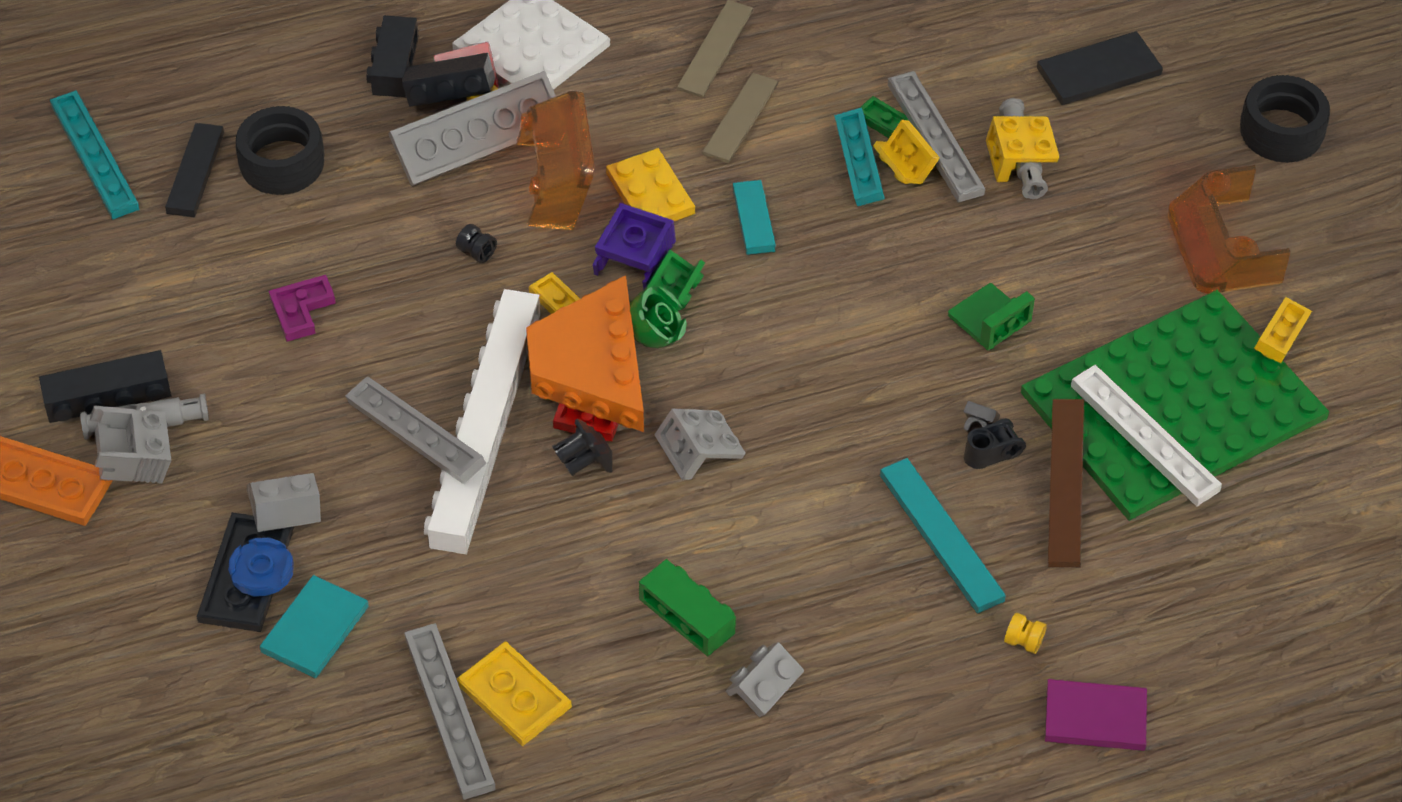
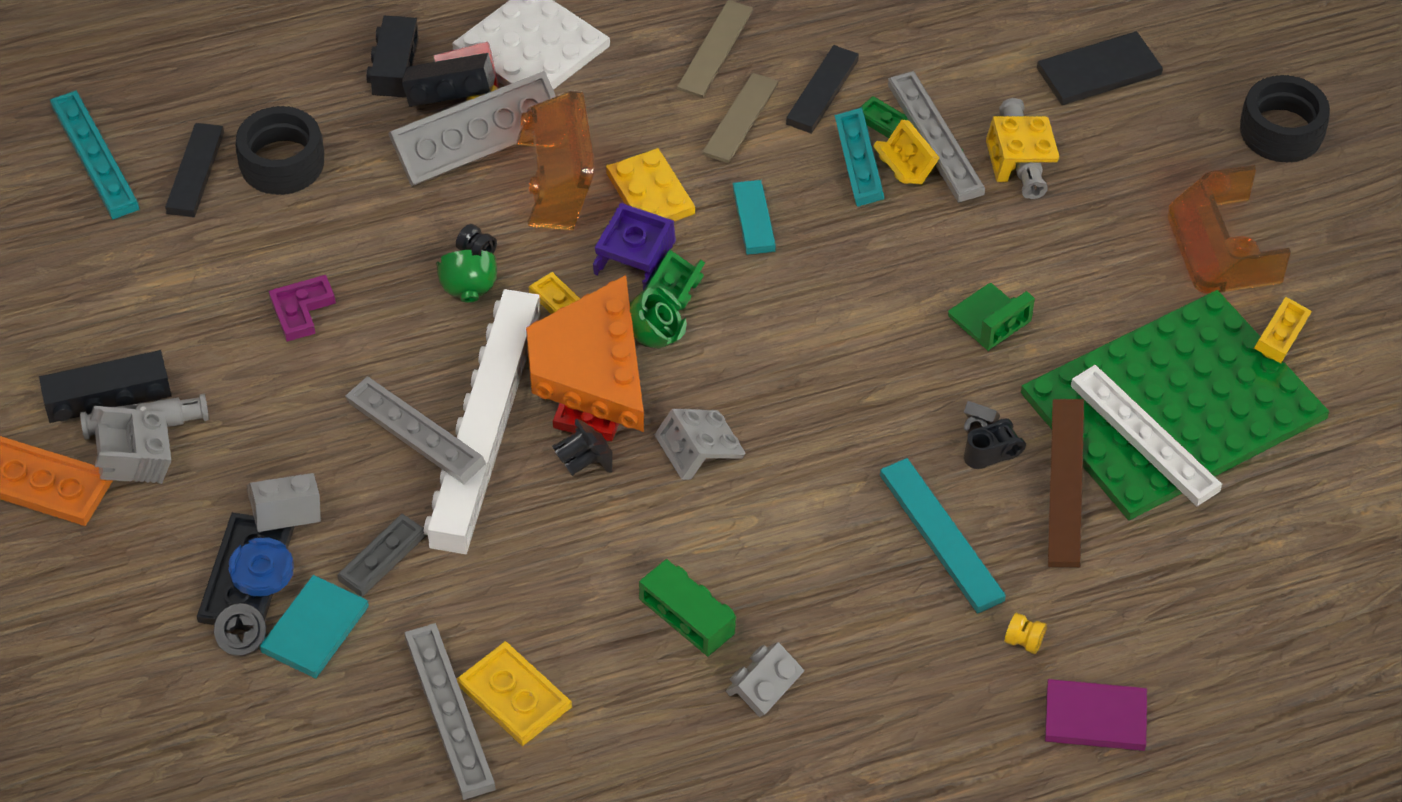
none -> black gear [214,603,267,656]
none -> dark grey tile [337,514,426,597]
none -> green cylinder [436,250,497,303]
none -> black tile [786,45,859,134]

